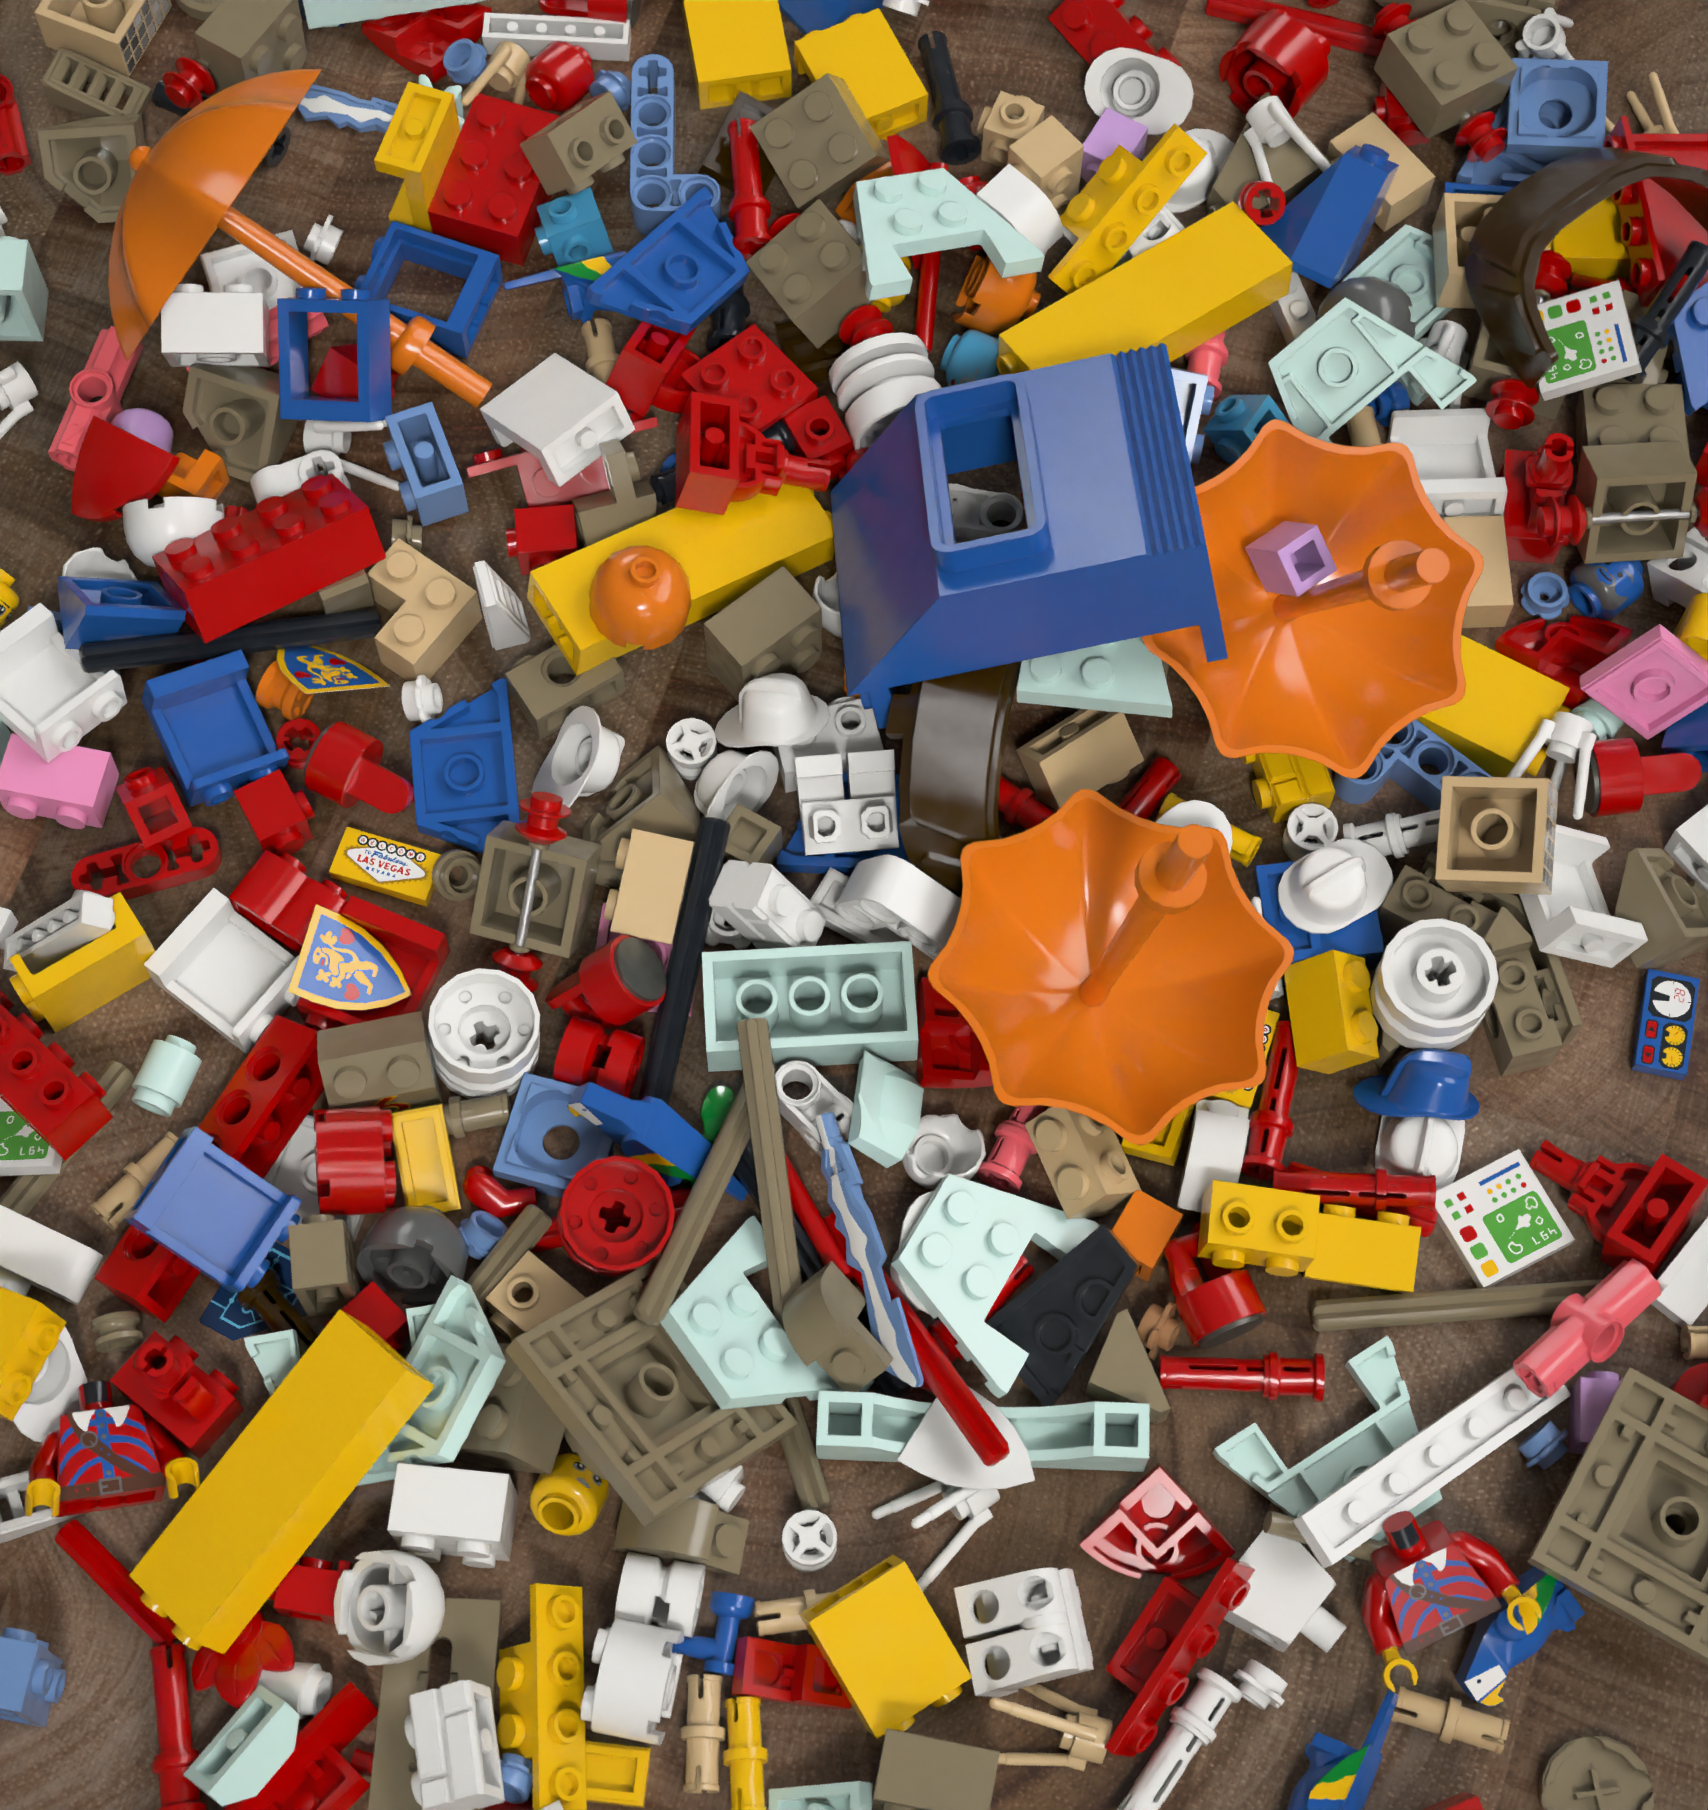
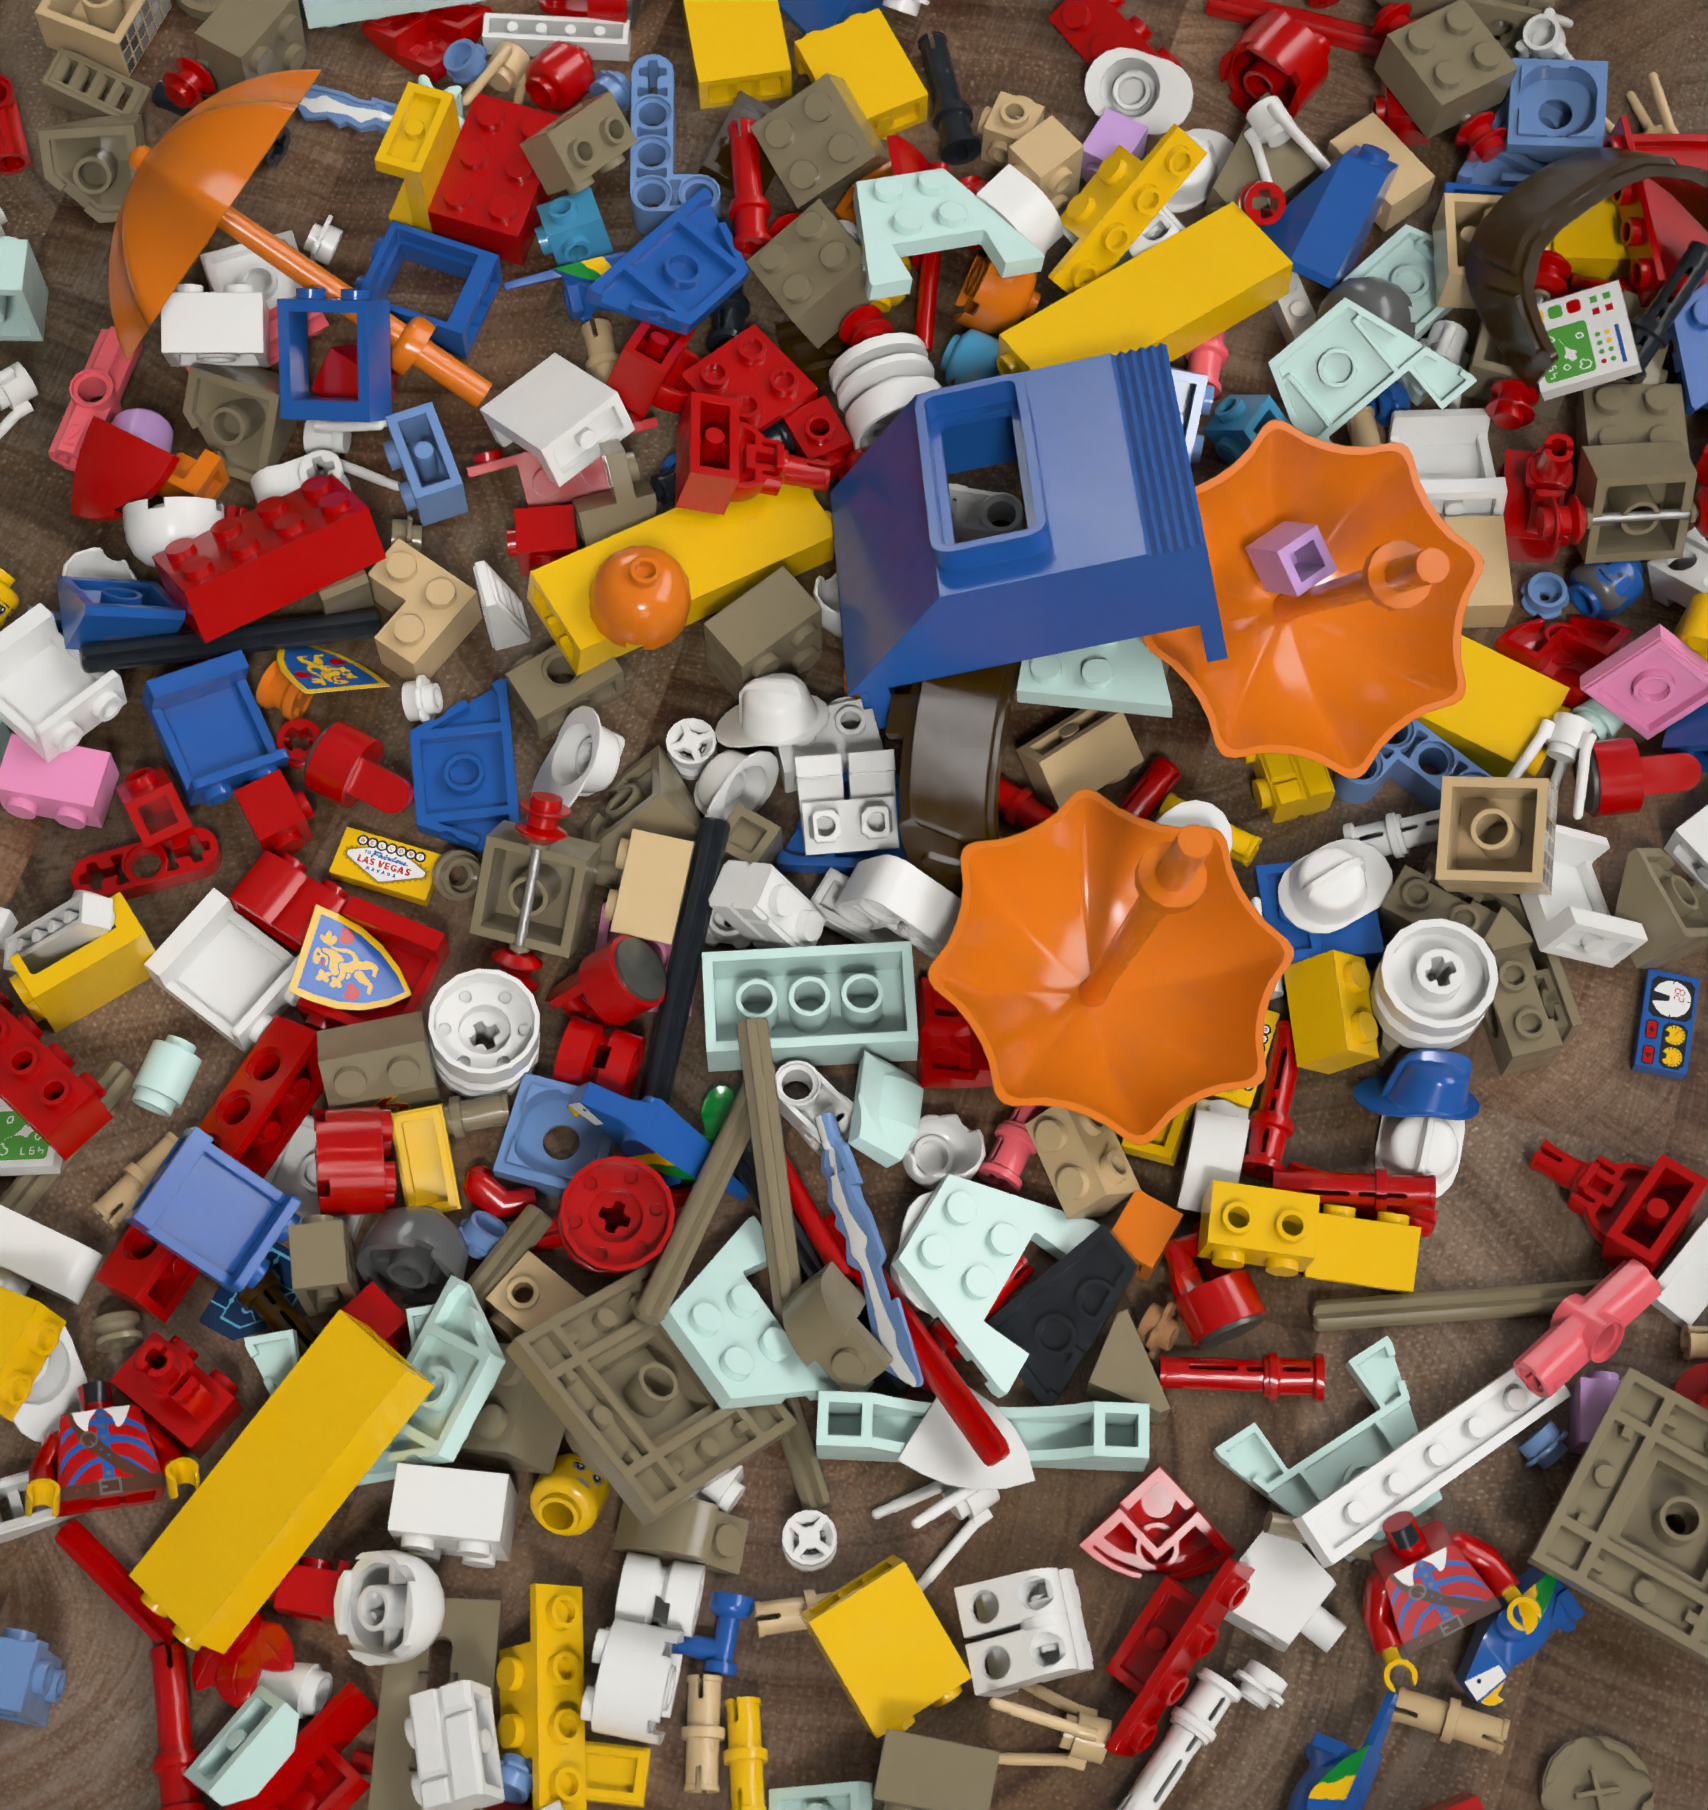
red slope [731,1636,851,1710] -> none
white wheel [1282,803,1338,861] -> none
tile [1435,1149,1575,1288] -> none

